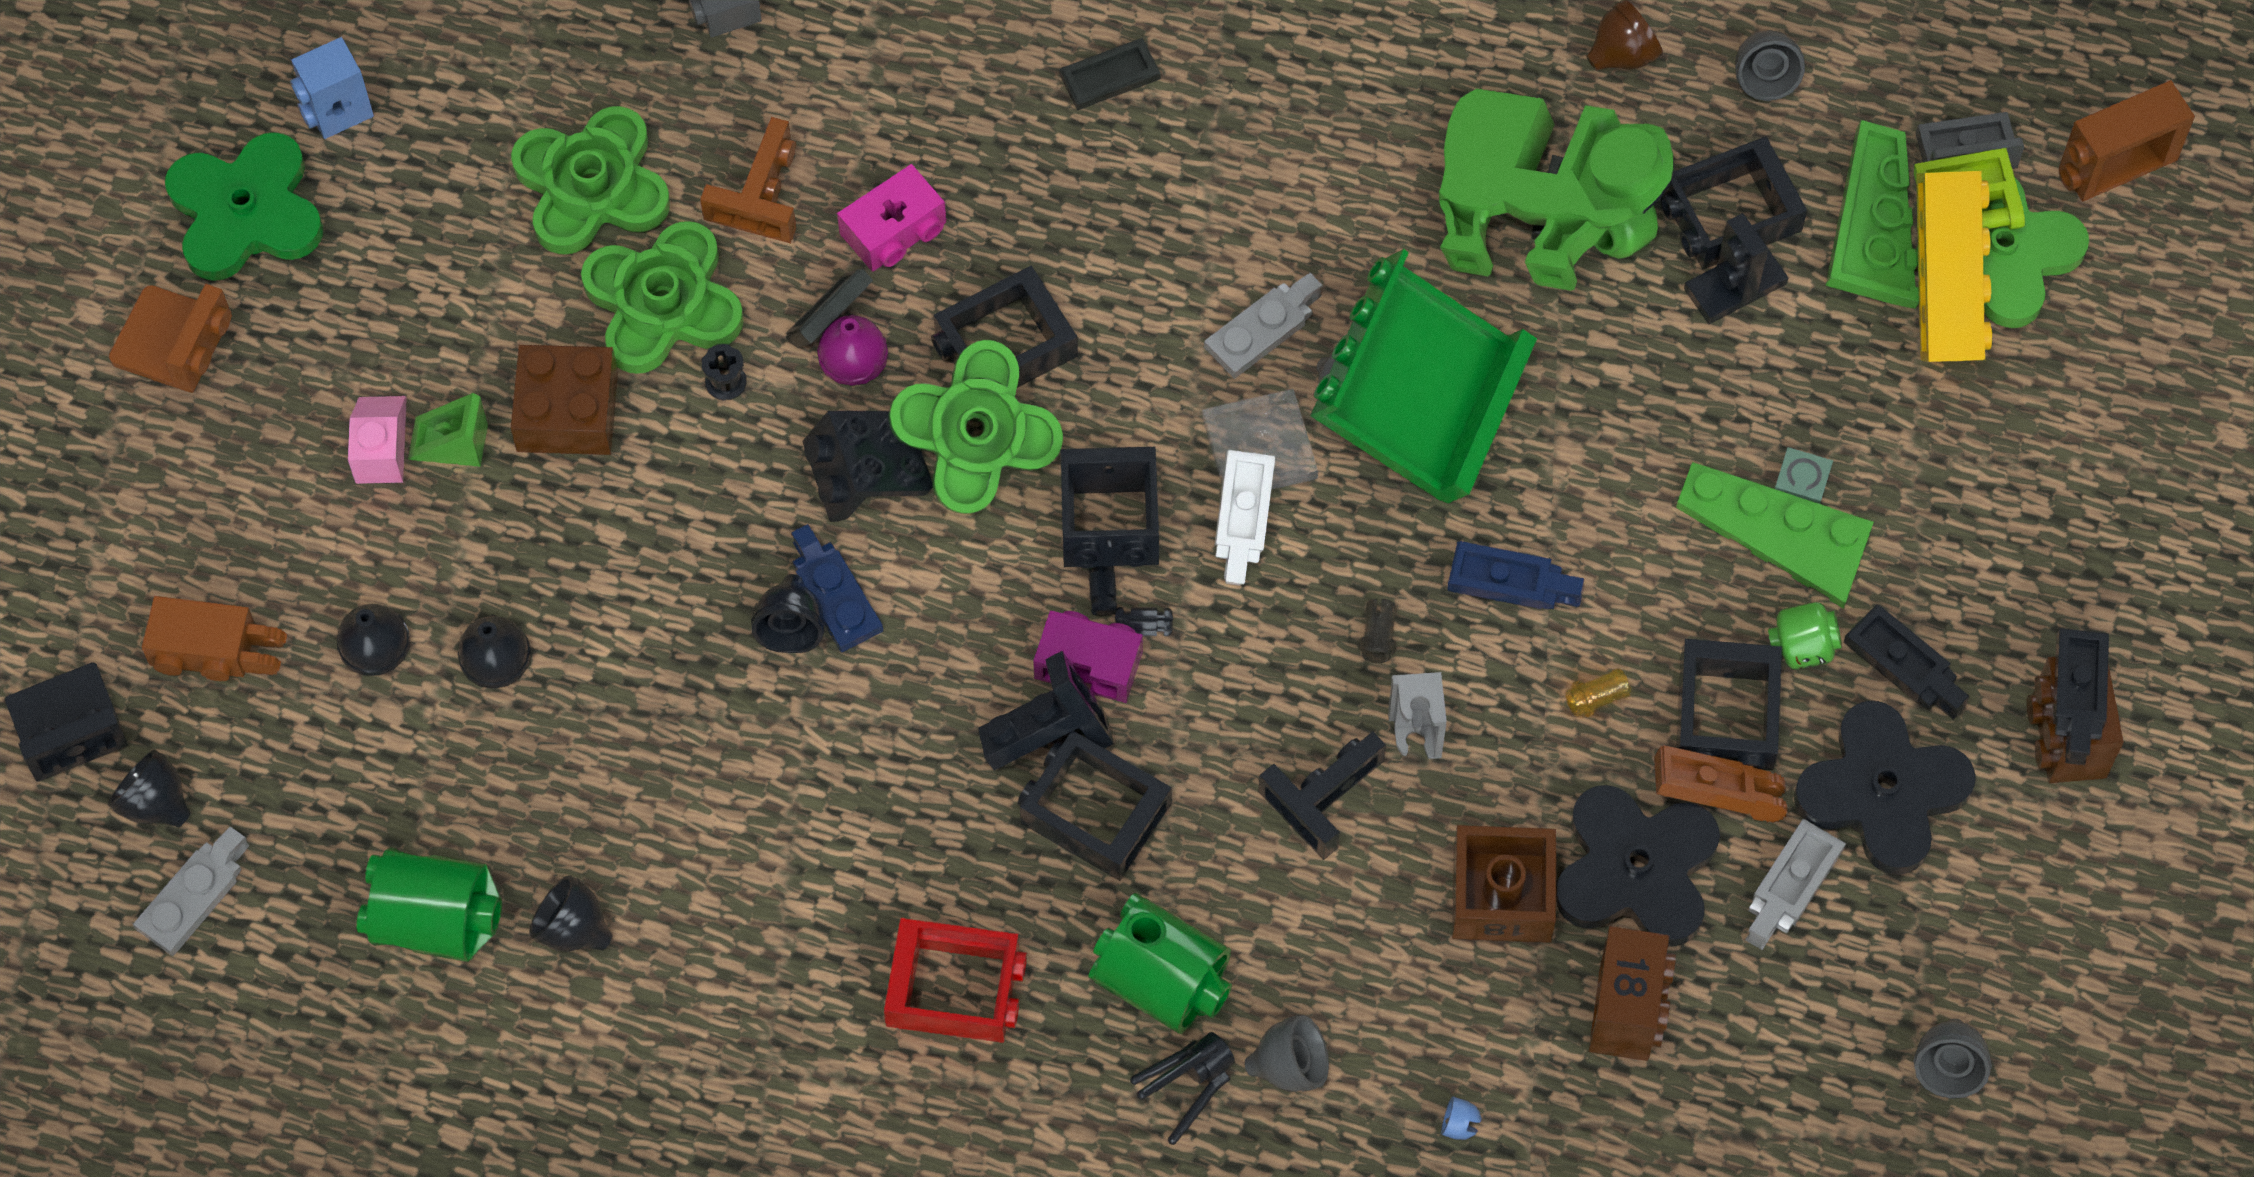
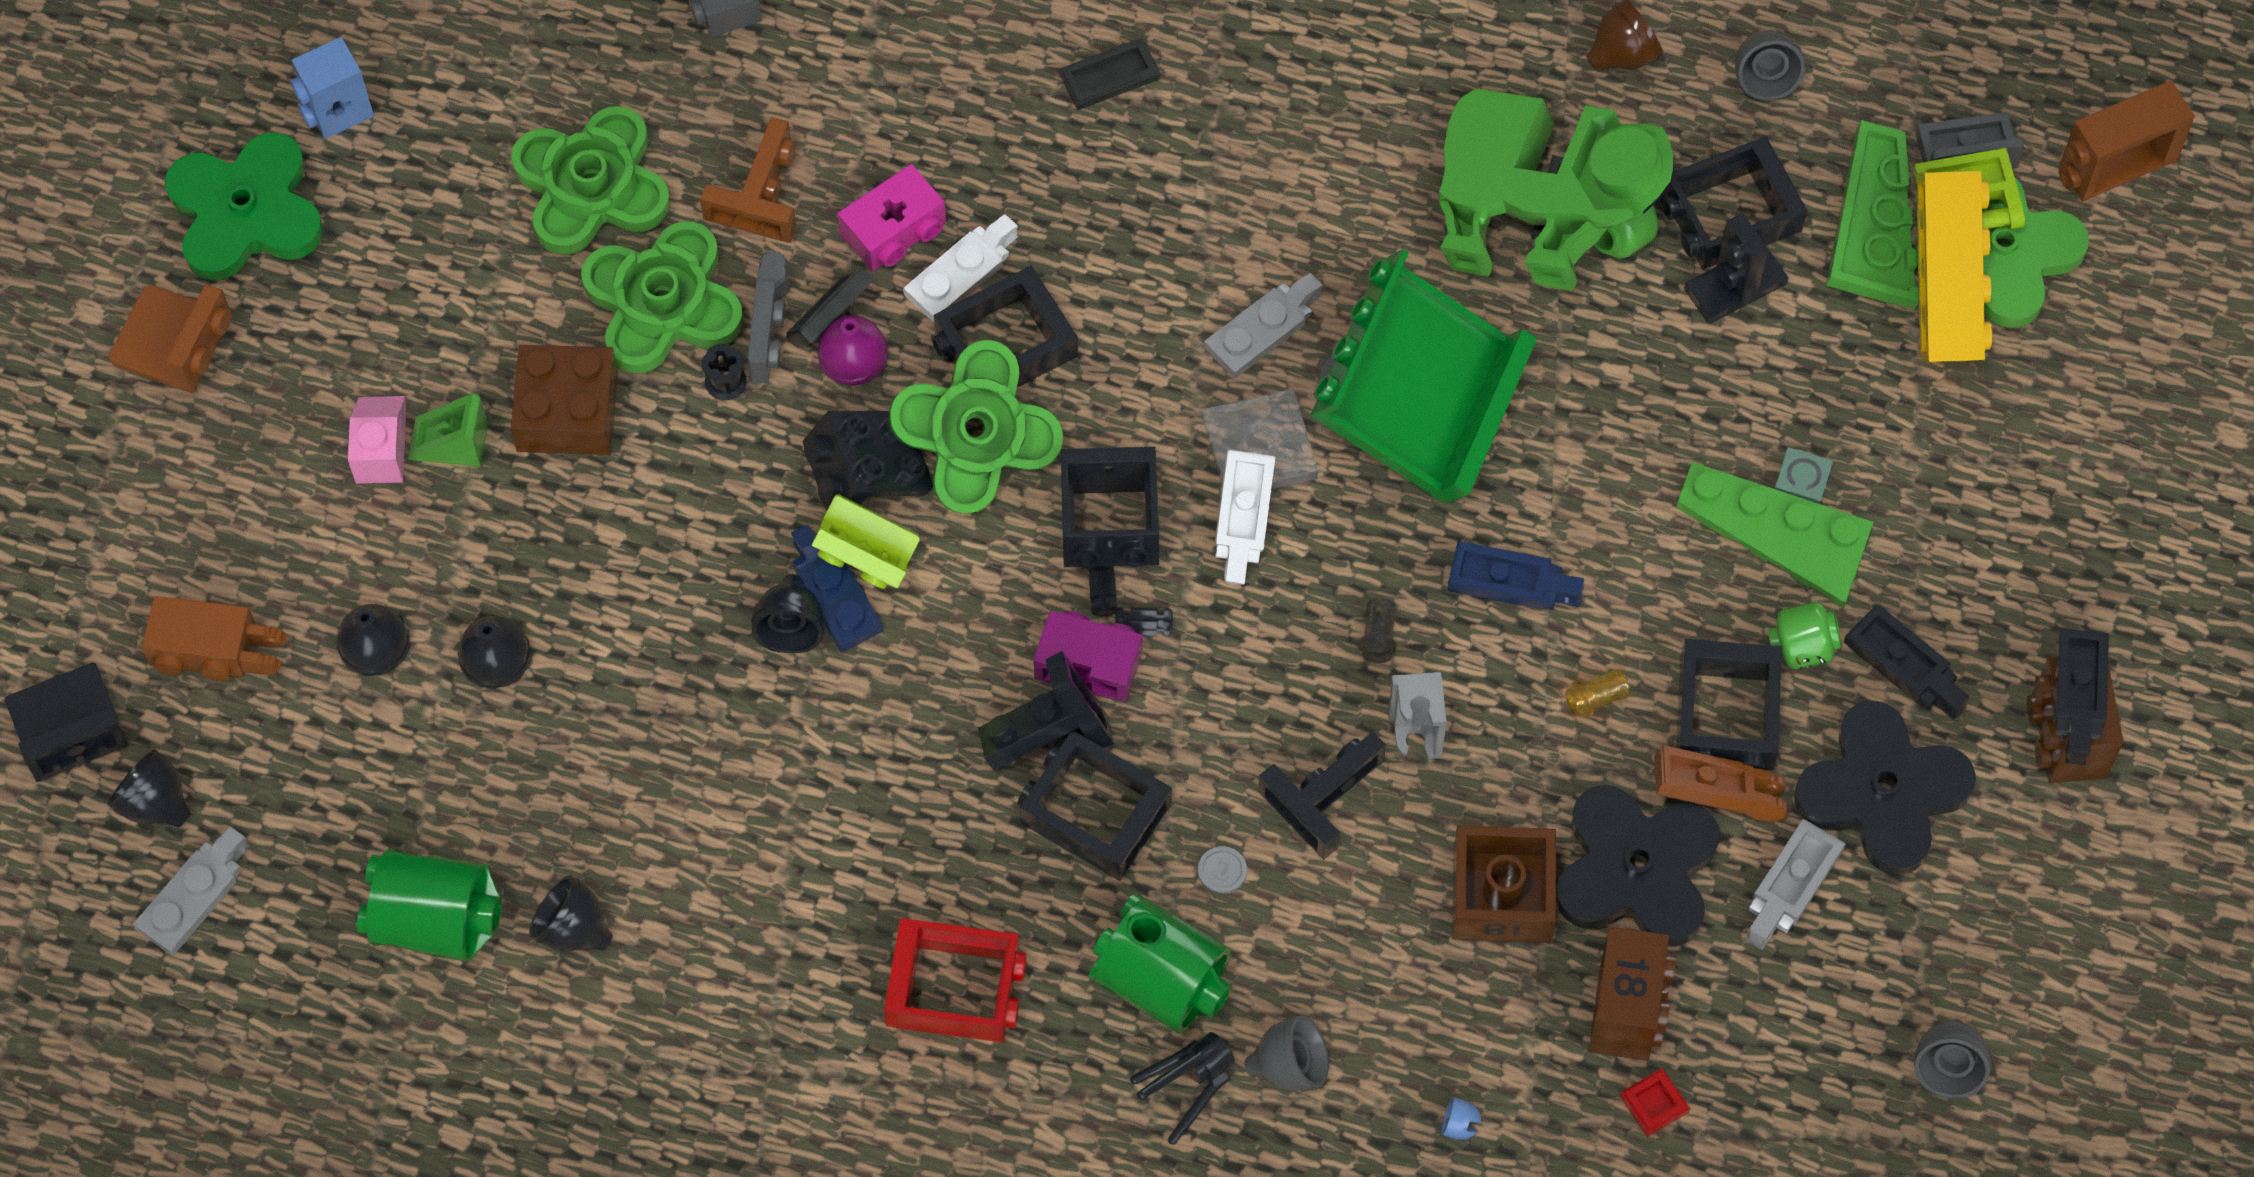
none -> dark grey hinge [747,250,789,383]
none -> lime bracket [811,494,920,589]
none -> white hinge [903,214,1019,322]
none -> light grey piece [1198,846,1247,894]
none -> red tile [1620,1068,1690,1137]

